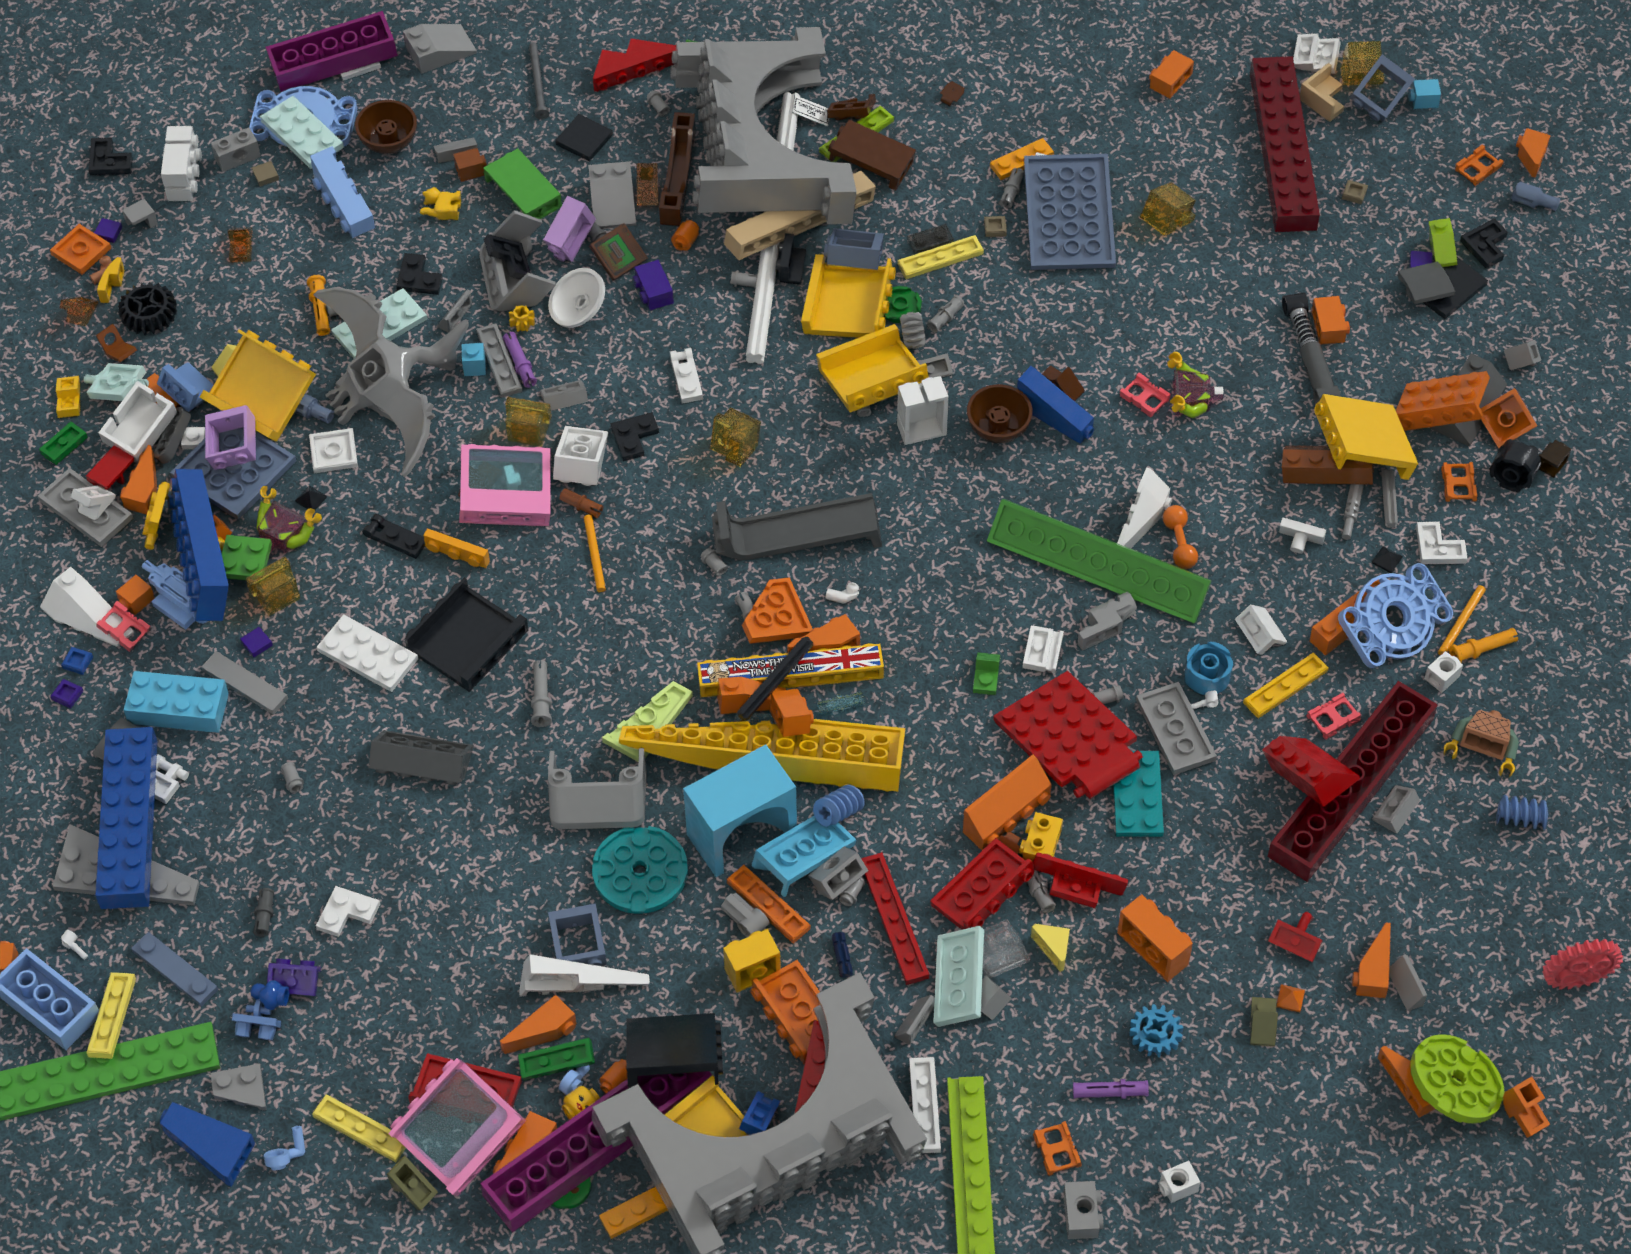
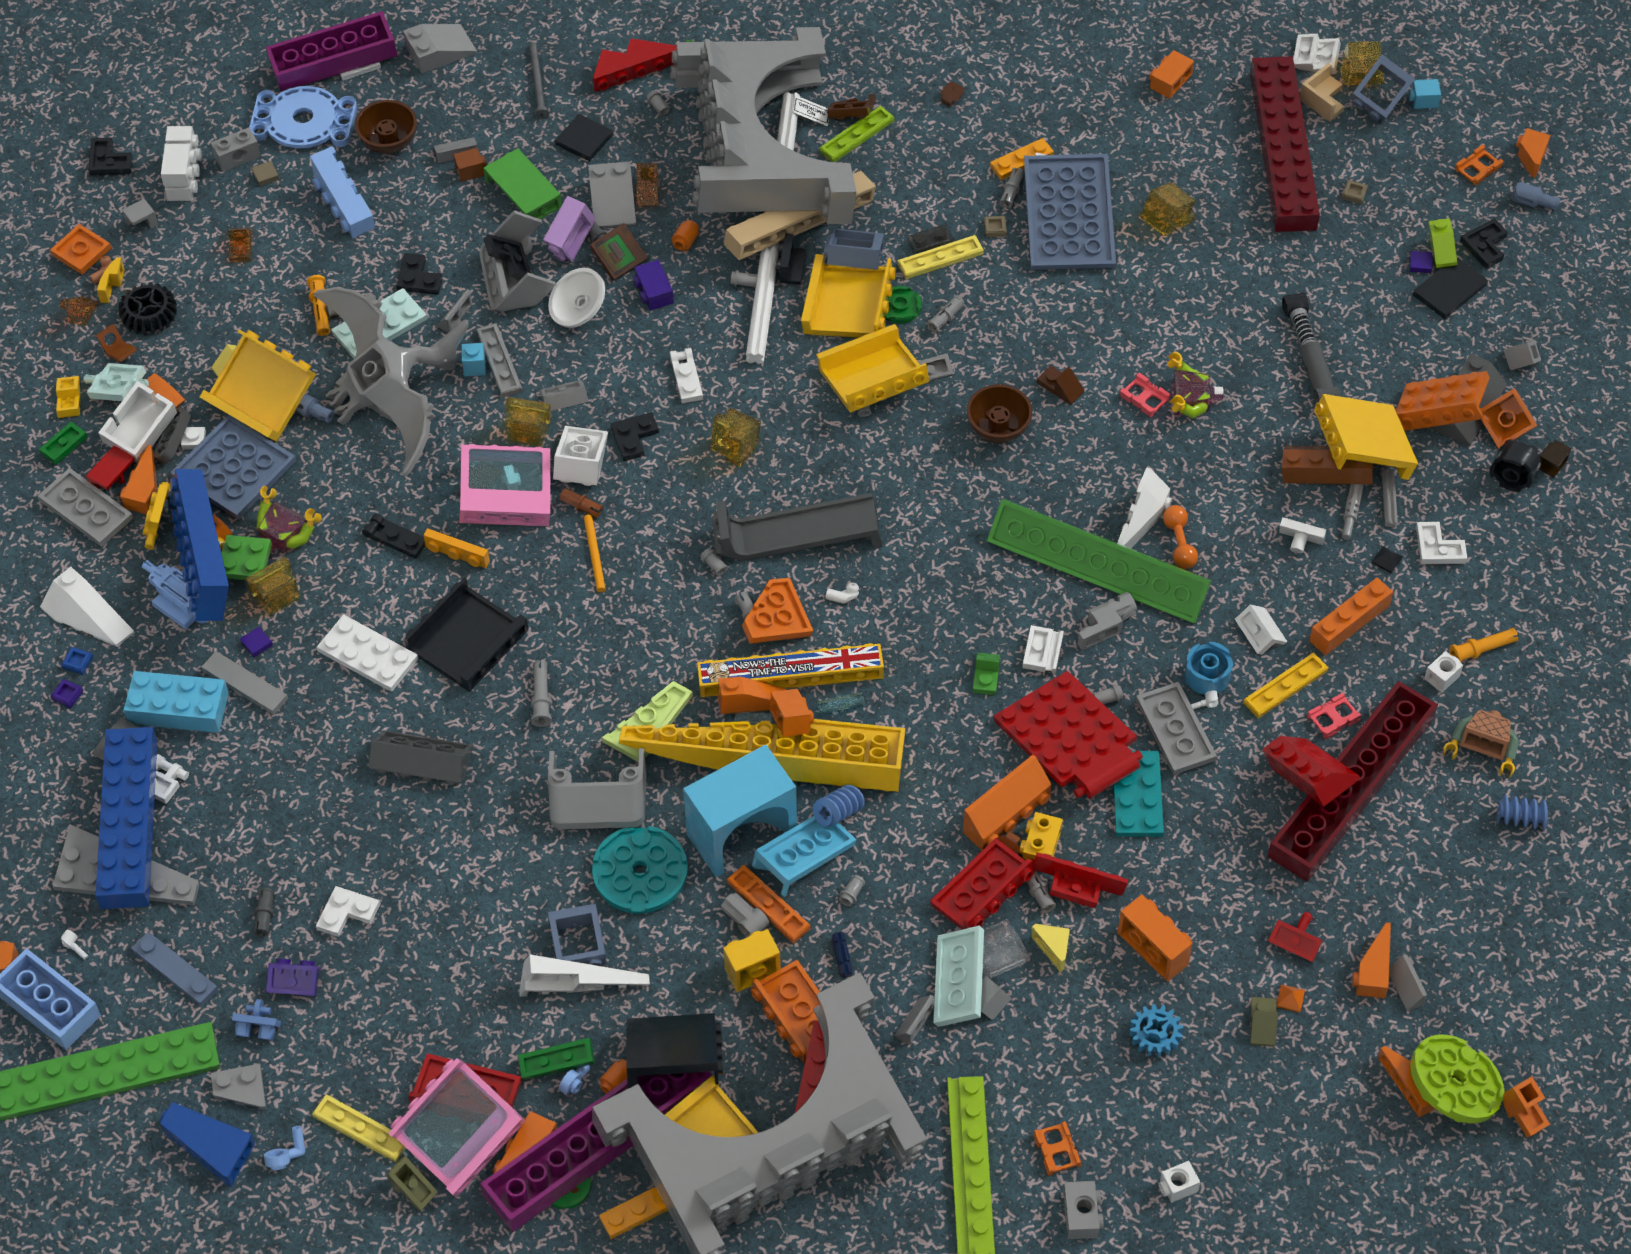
white slope [71,486,116,520] -> none
light yellow tile [87,972,136,1059] -> none
dark purple tile [94,218,123,243] -> none
coral piece [96,601,150,652] -> none
orange brick [116,575,155,616] -> none
medium blue bracket [157,362,213,412] -> none
lavender window [205,405,256,470] -> none
blue animal [250,980,289,1010] -> none
light aqua plate [260,96,344,169] -> none
light grey pin [280,762,304,793] -> none
black slope [295,485,327,510] -> none
white tile [309,428,358,473] -> none
yellow animal [420,187,461,220] -> none
orange slope [500,995,577,1054] -> none
medium lavender pin [503,332,537,388] -> none
yellow gear [509,305,535,332] -> none
yellow head [562,1086,600,1120] -> none
reddish brown arch [659,112,696,226] -> none
black axle [737,636,813,721] -> none
blue plate [739,1091,781,1135] -> none
orange slope [787,614,860,653] -> none
light grey brick [808,847,868,900] -> none
reddish brown panel [828,120,916,190] -> none
red plate [861,852,929,985] -> none
white piece [897,376,948,445] -> none
light grey gear [900,312,926,349] -> none
white plate [909,1057,941,1153] -> none
blue slope [1017,366,1094,444] -> none
medium lavender pin [1073,1079,1149,1099] -> none
orange brick [1311,296,1350,345] -> none
light blue piece [1338,563,1453,668] -> none
light grey slope [1372,785,1420,833] -> none
dark grey slope [1398,262,1455,304] -> none
light orange bar [1438,585,1486,655] -> none
orange piece [1441,462,1477,502] -> none
coral gear [1542,939,1623,990] -> none

